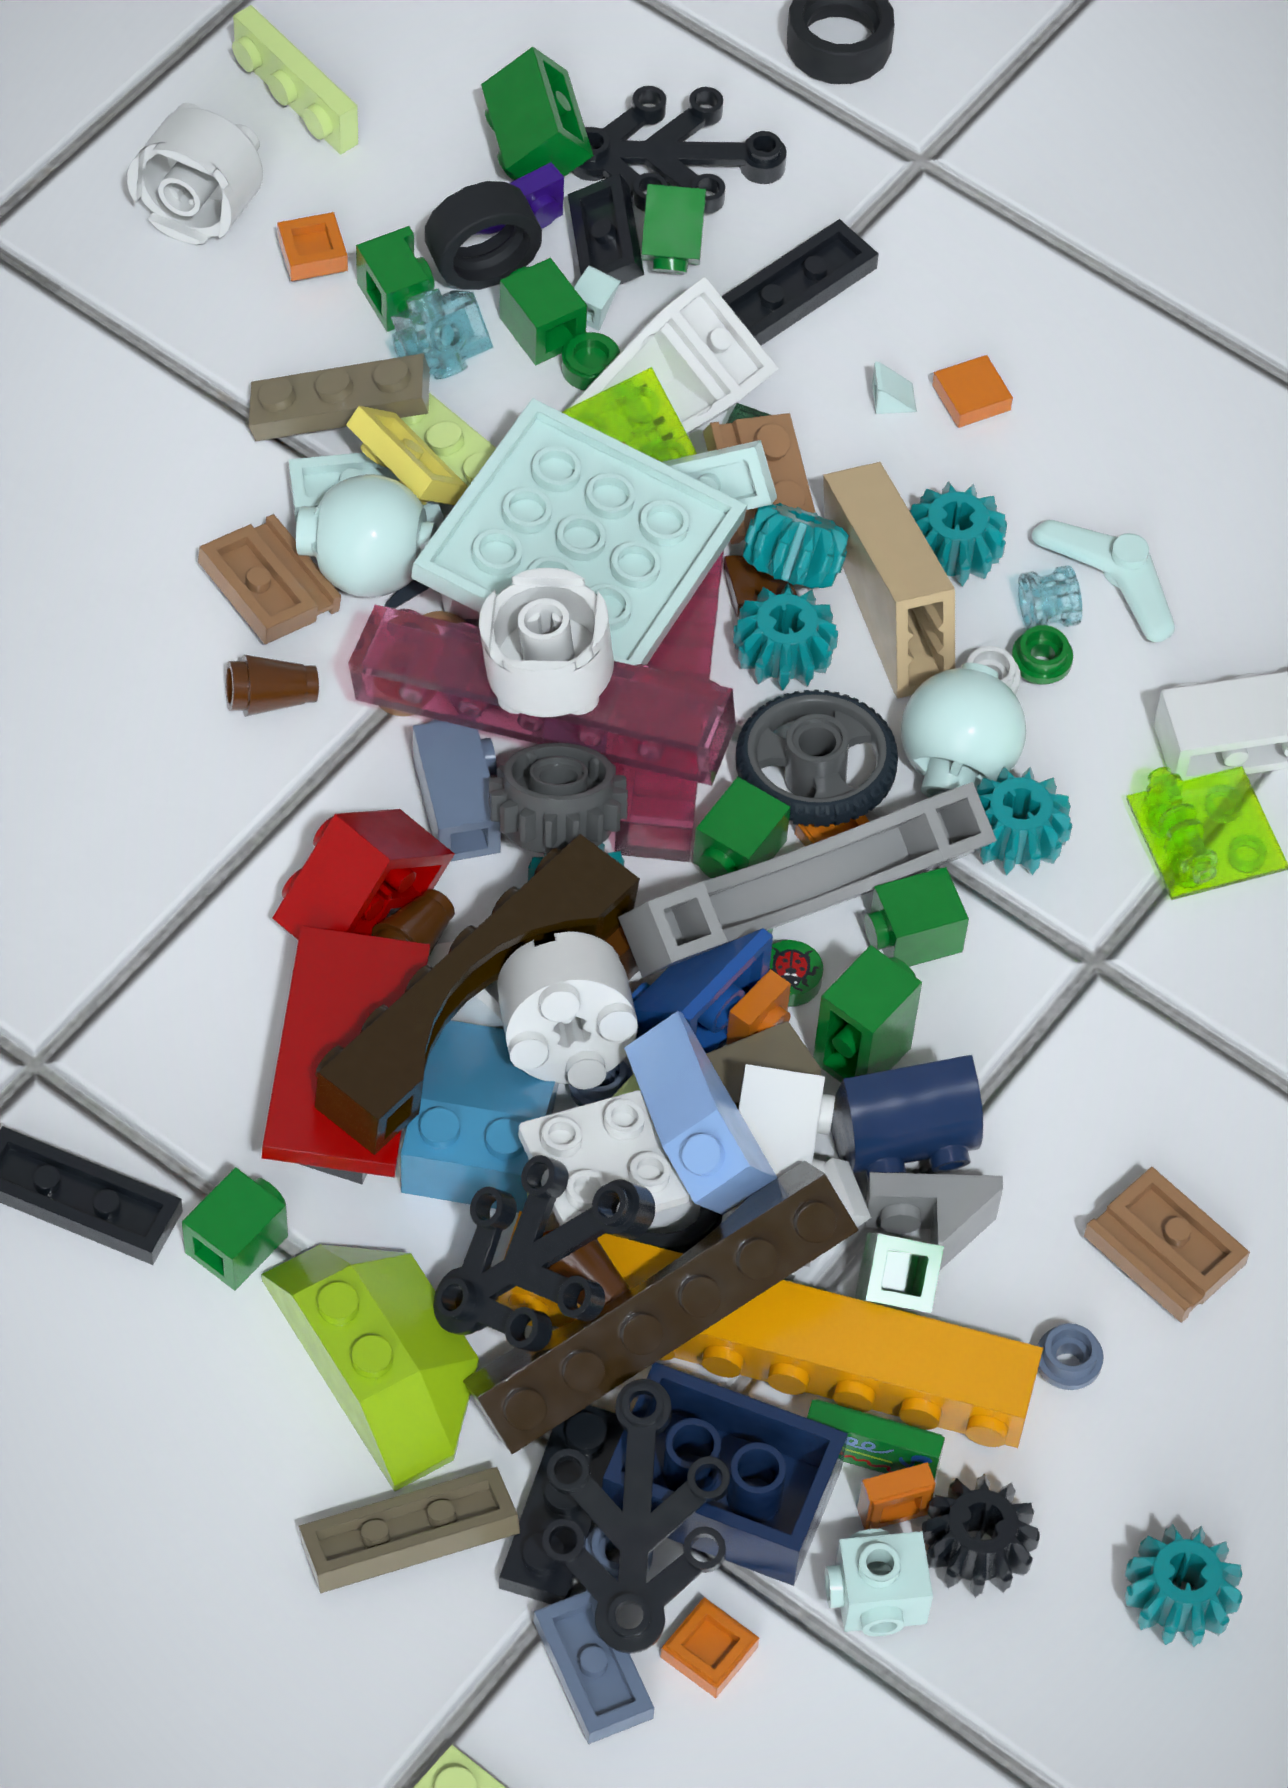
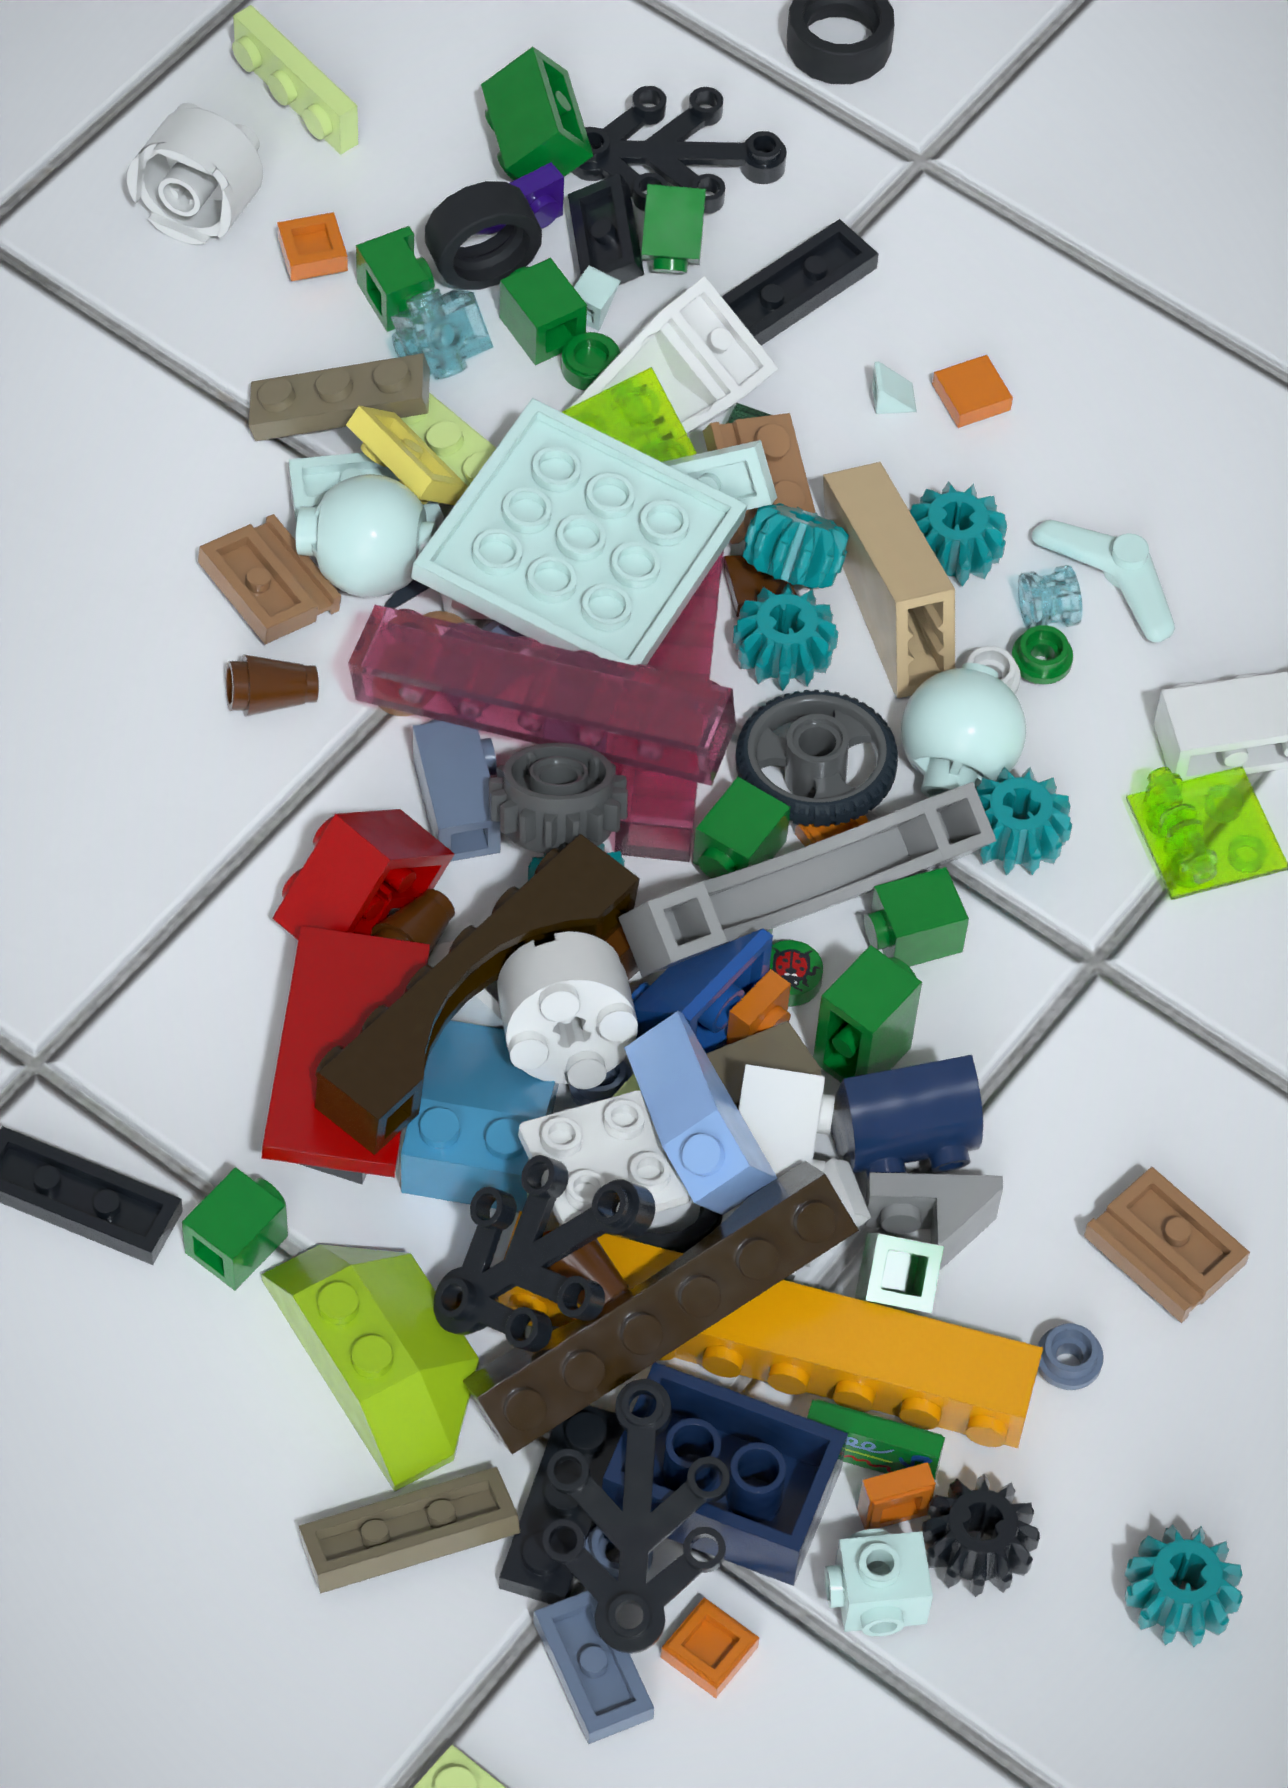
white brick [479,568,614,717] -> none

